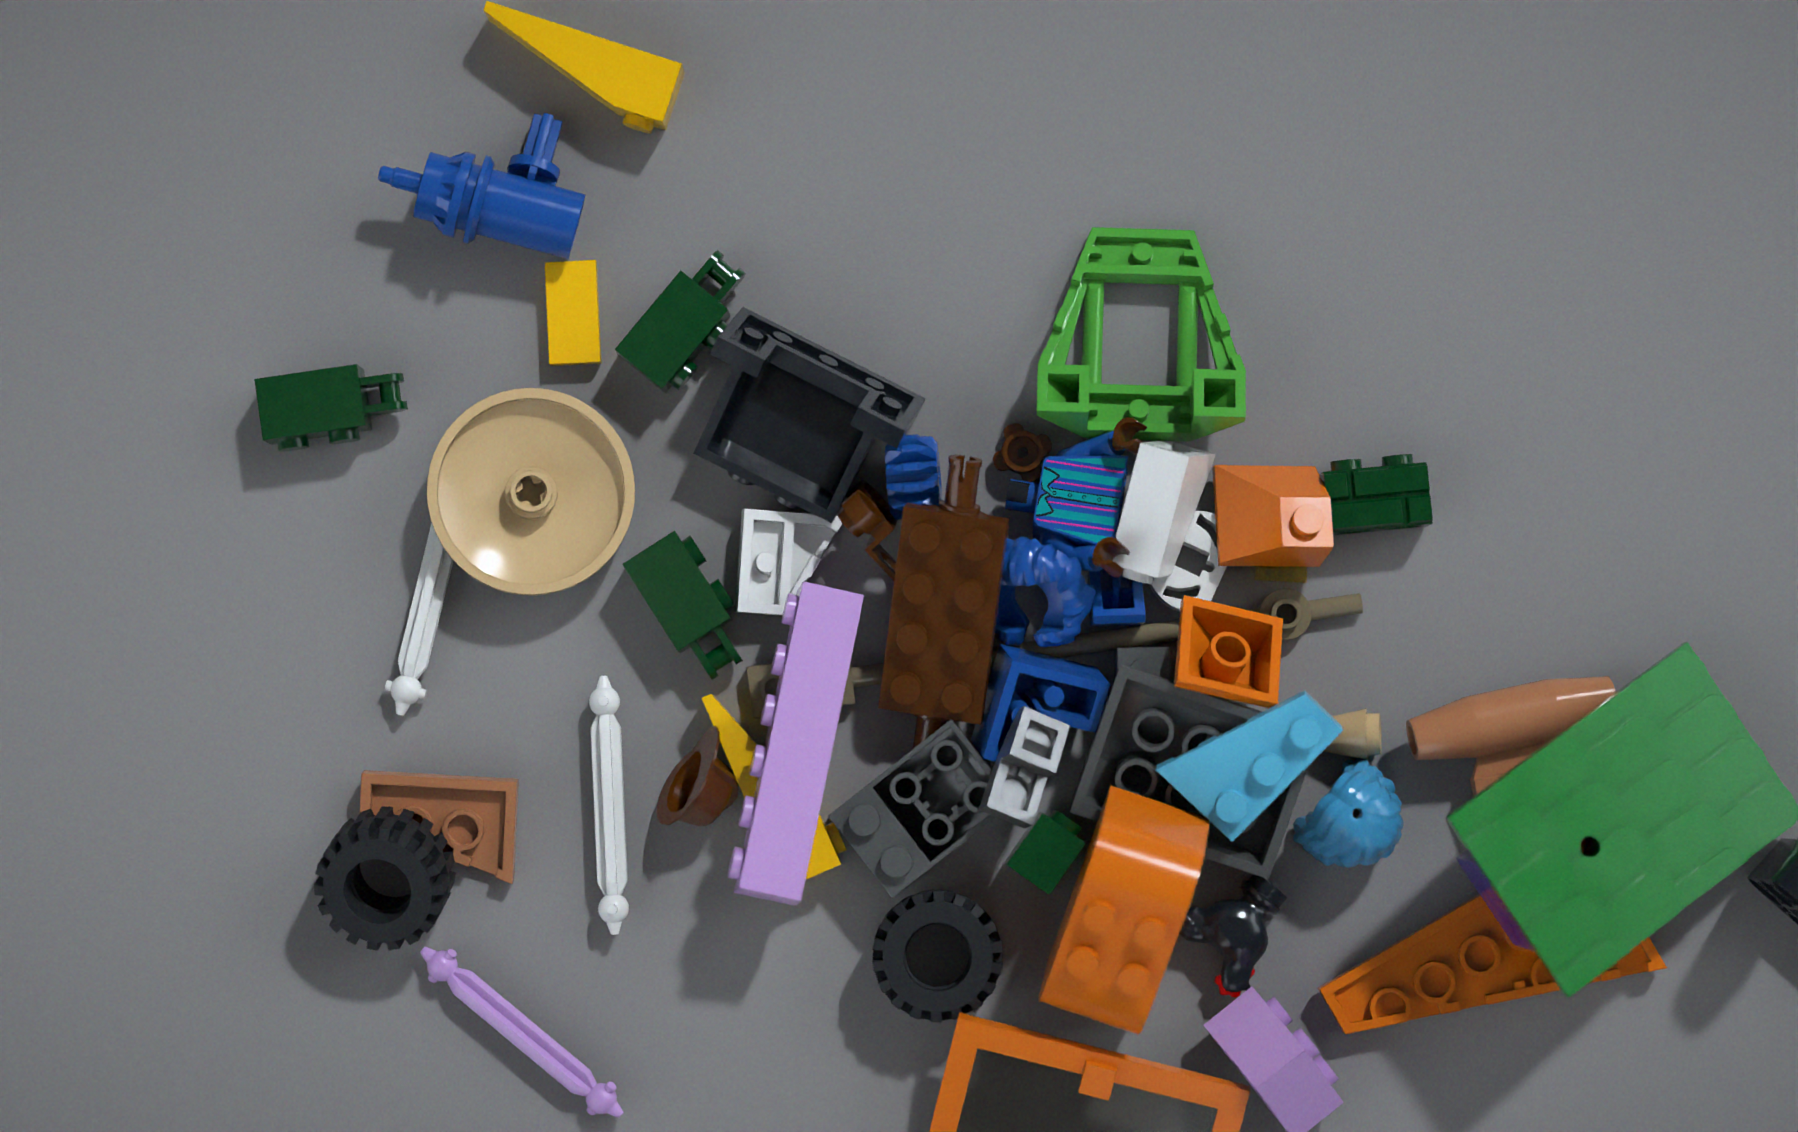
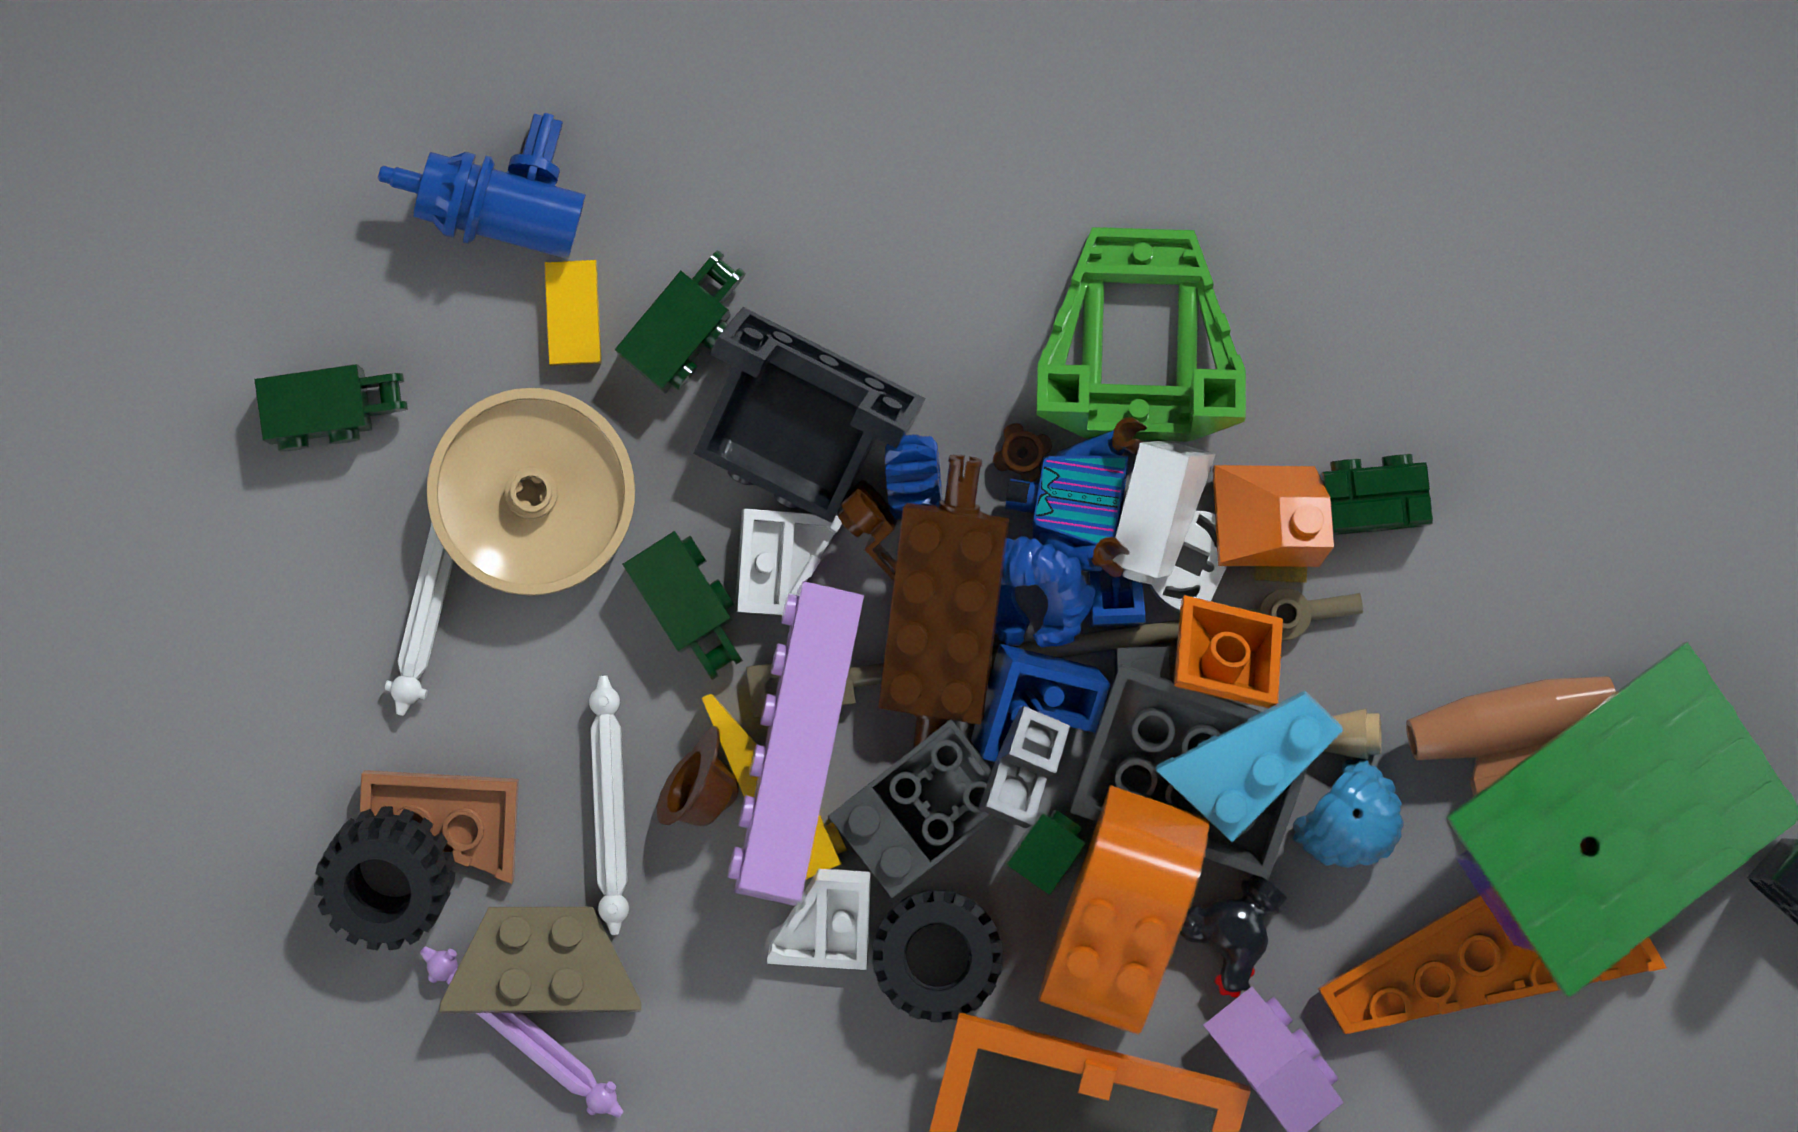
yellow slope [483,1,685,134] -> none
none -> dark tan wing [440,907,641,1013]
none -> white wing [767,869,871,970]

